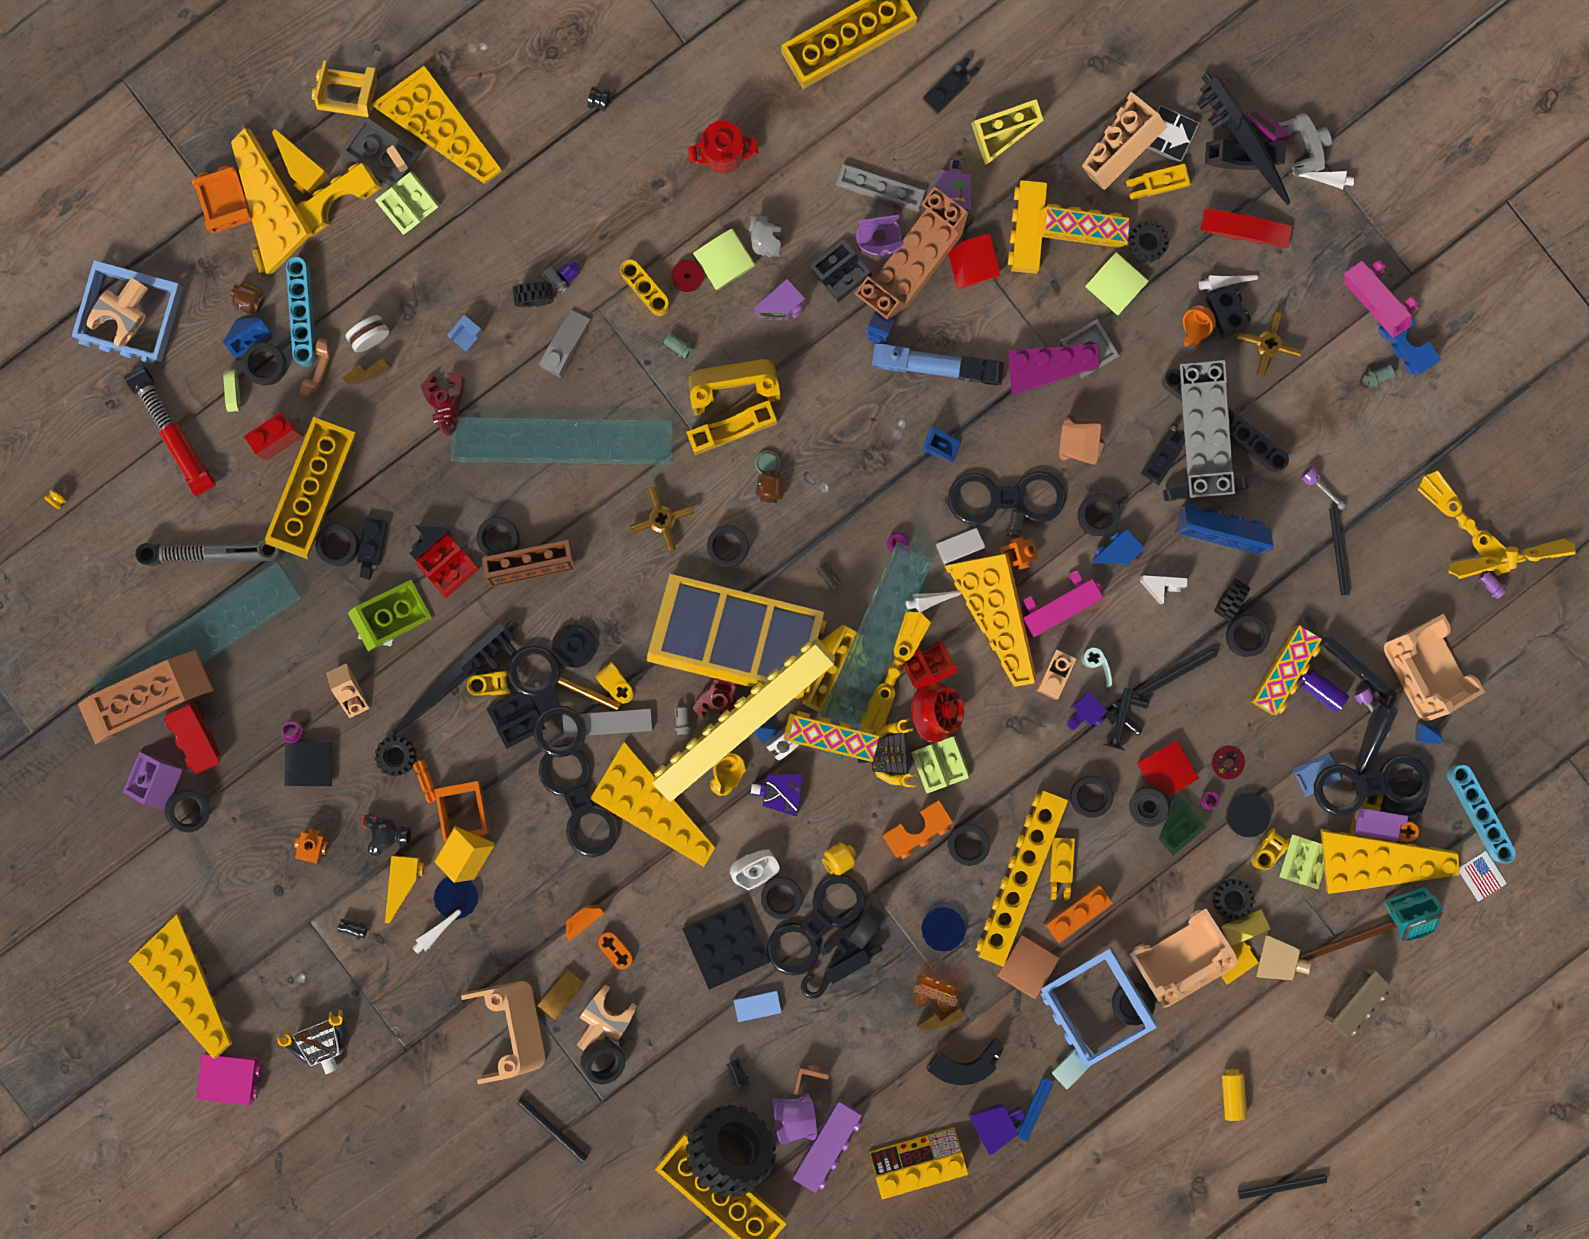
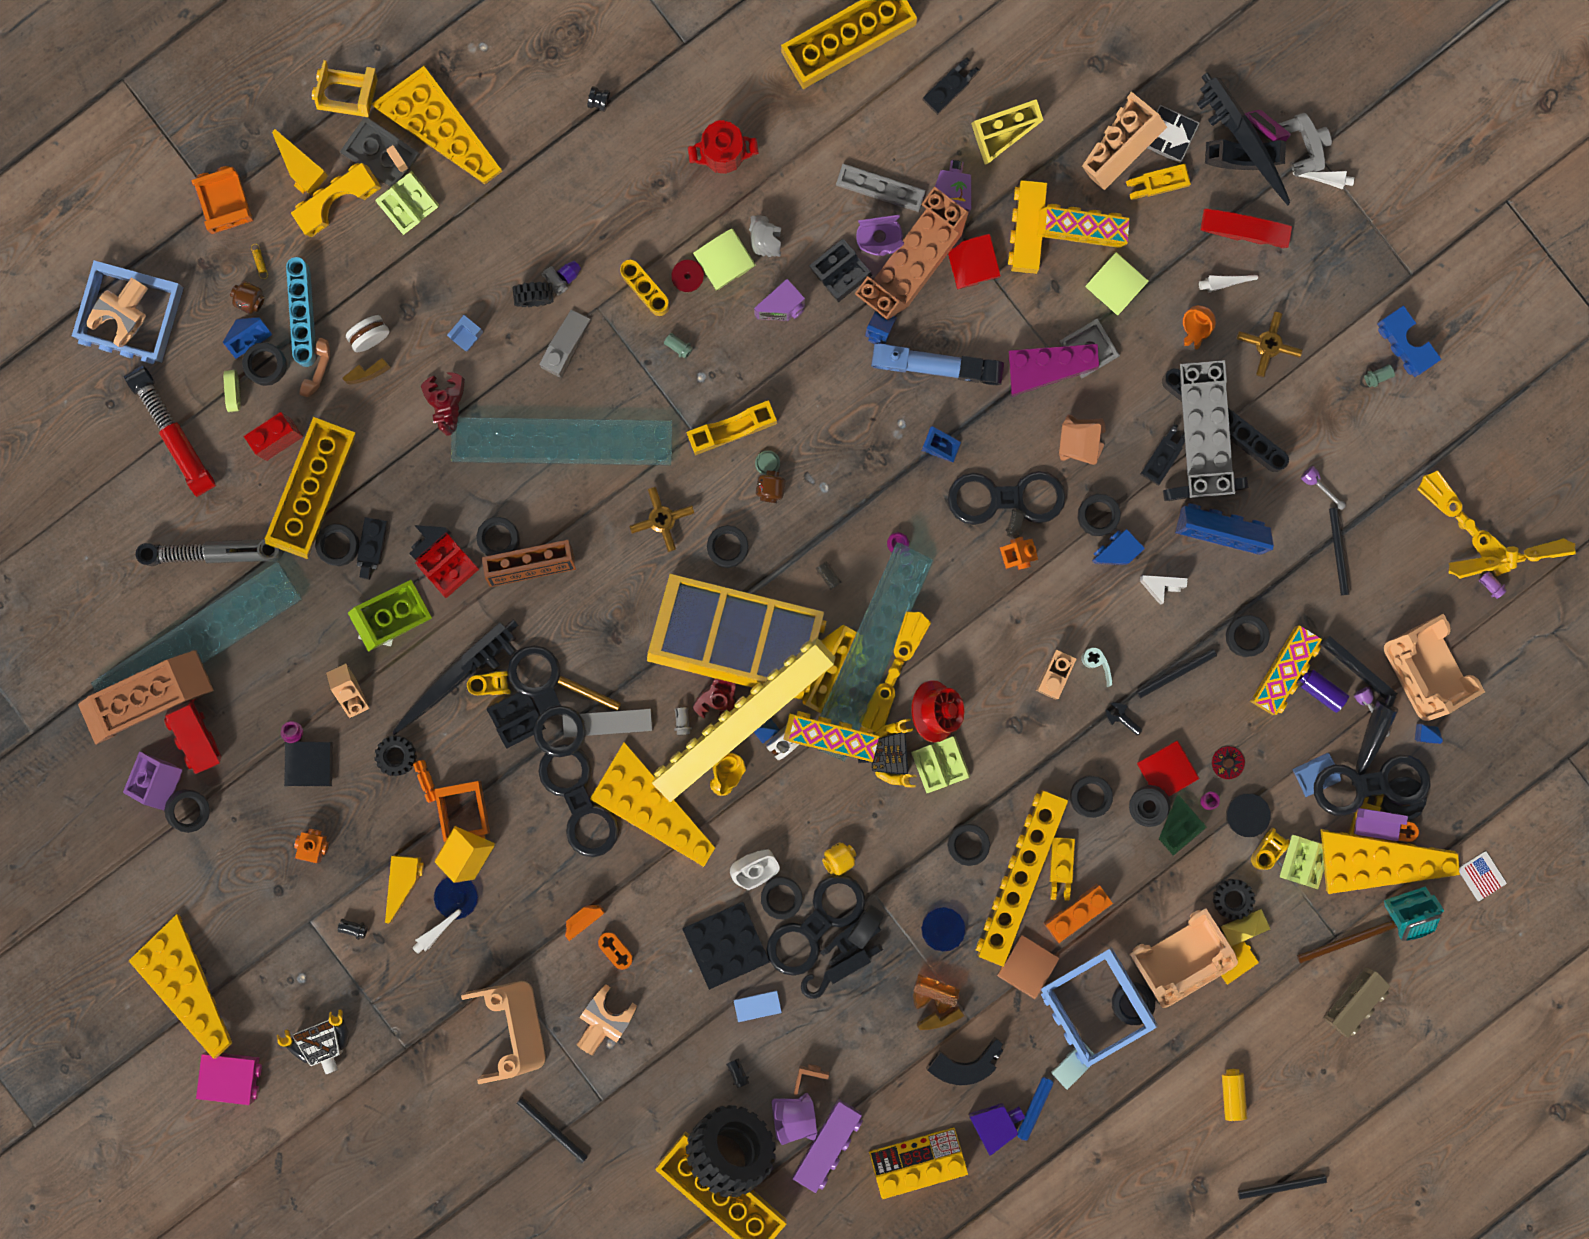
yellow bush [44,489,67,510] -> none
yellow wing [231,128,312,274] -> none
black animal [360,813,411,856] -> none
pearl gold slope [537,970,585,1020] -> none
black tile [552,624,596,668] -> none
black tyre [580,1039,625,1085] -> none
yellow piece [594,662,634,704] -> none
yellow windscreen [689,359,780,416] -> none
dark purple torso [751,774,803,816] -> none
orange arch [882,800,953,859] -> none
red slope [903,639,958,688] -> none
white piece [906,590,962,613] -> none
white slope [935,528,985,565] -> none
yellow wing [944,553,1037,687] -> none
dark pink brick [1022,570,1104,638] -> none
dark purple brick [1066,692,1107,730] -> none
black piece [1103,687,1149,750] -> none
black tyre [1128,220,1169,263] -> none
black brick [1205,285,1251,338] -> none
black tyre [1214,578,1251,621] -> none
tan torso [1256,935,1312,980] -> none
dark pink brick [1344,260,1419,338] -> none
medium azure beam [1447,765,1516,863] -> none

